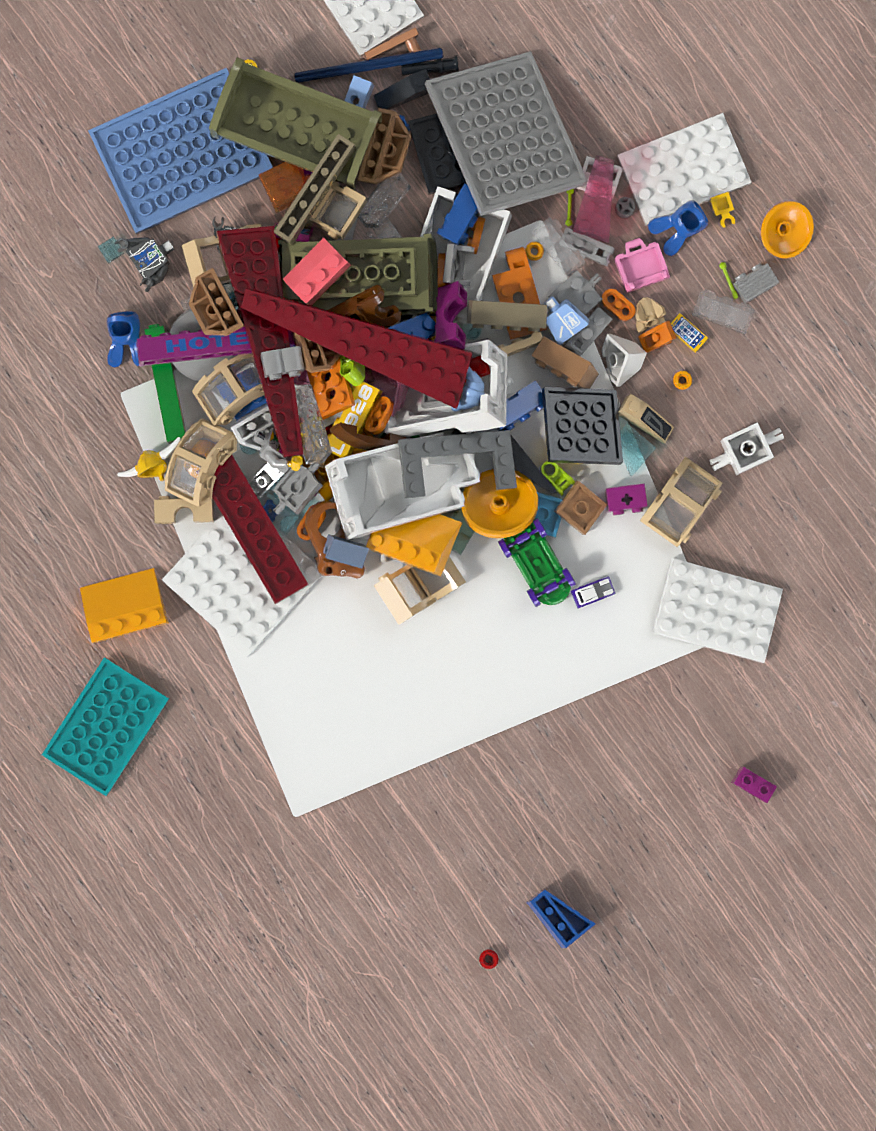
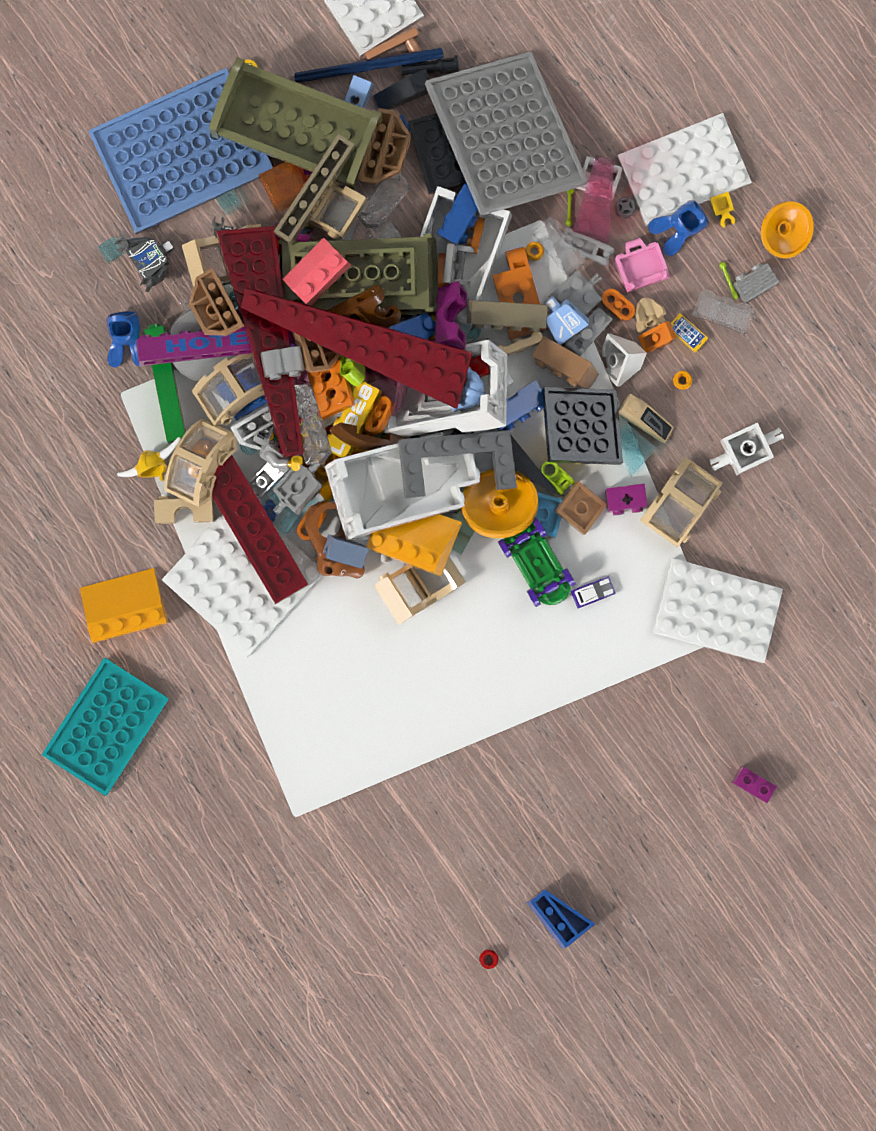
none -> clear light blue tile [216,190,242,216]

